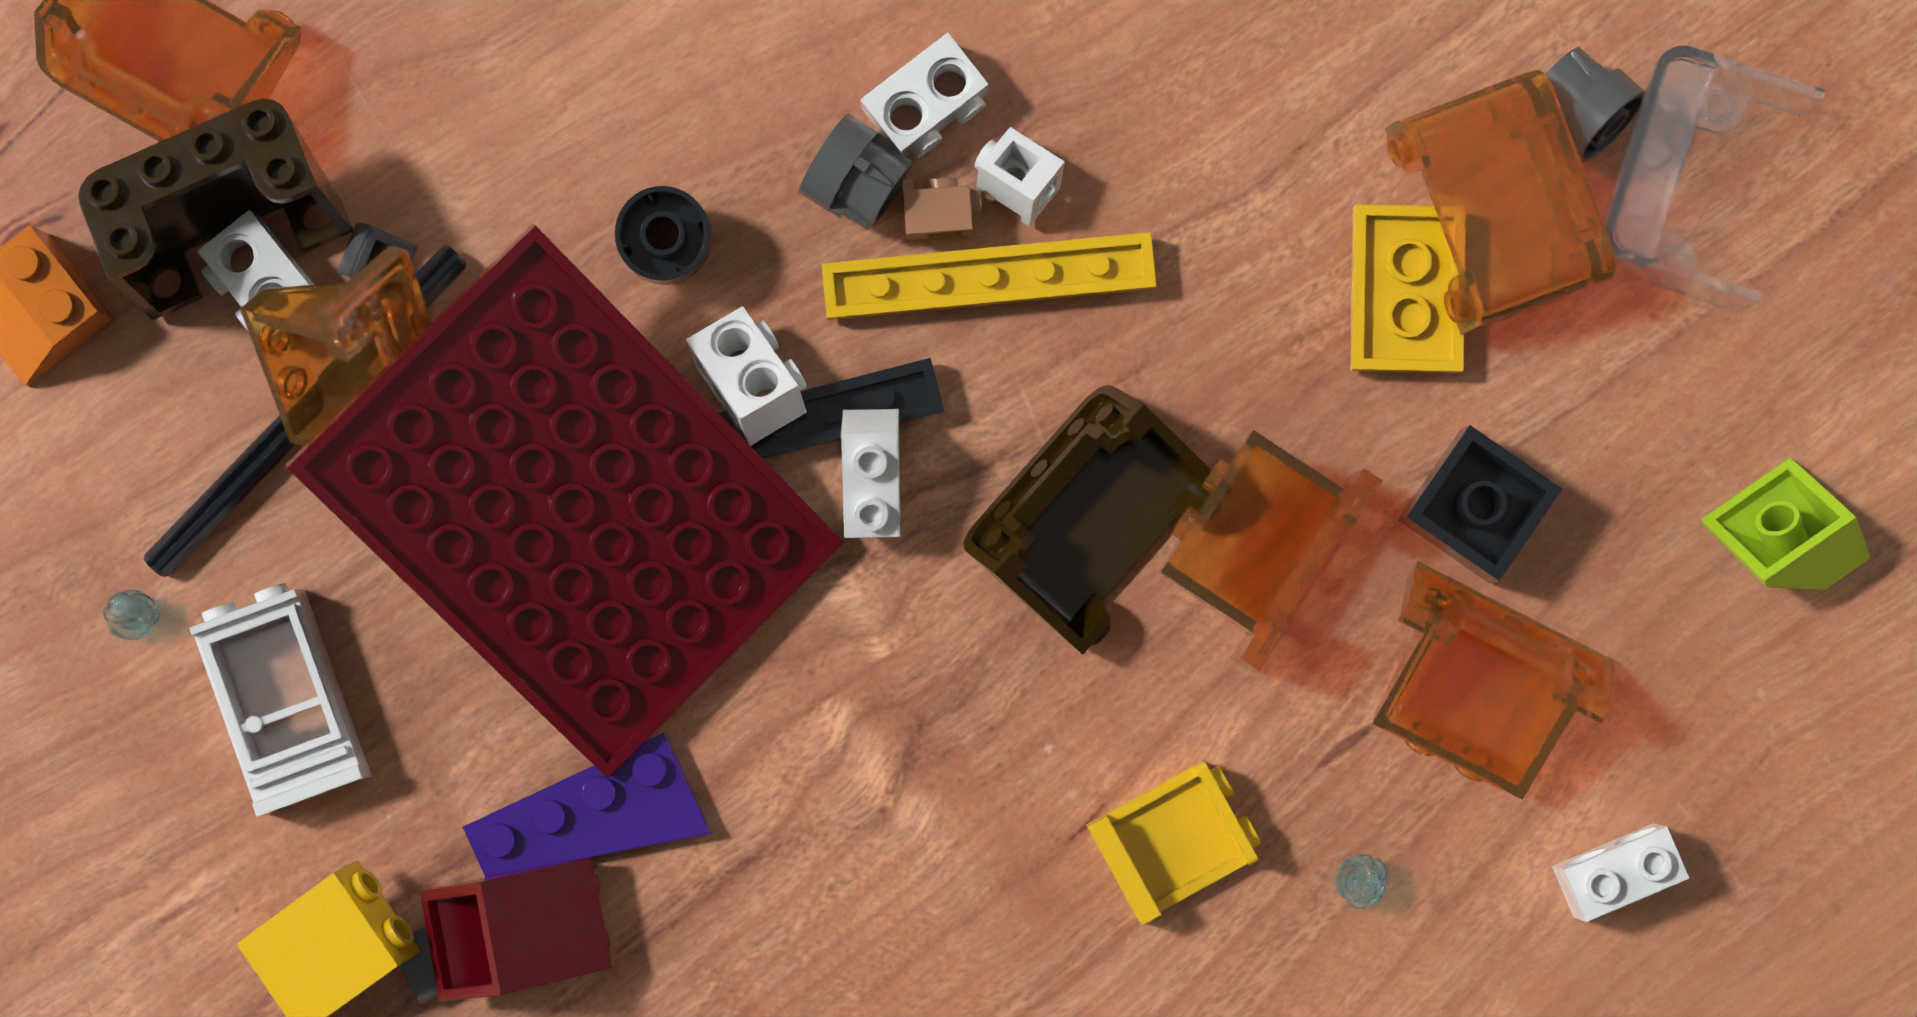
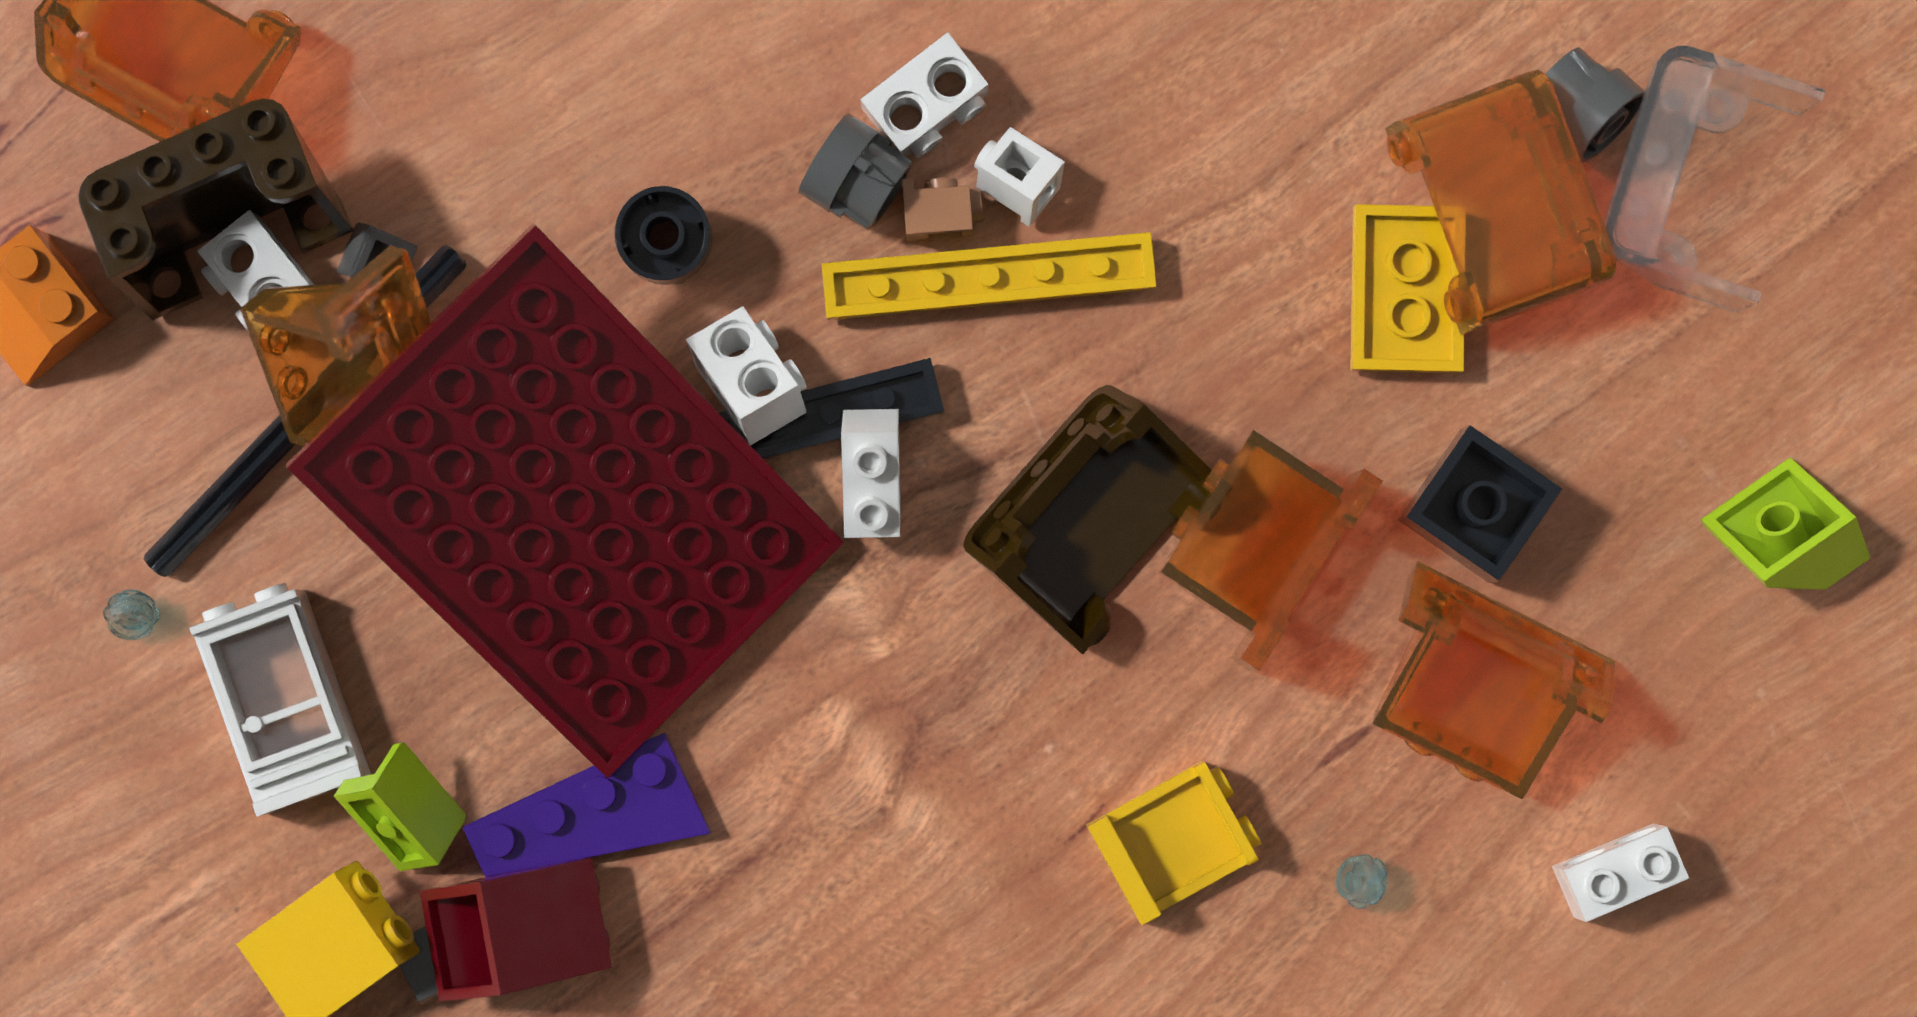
none -> lime panel [334,742,466,871]

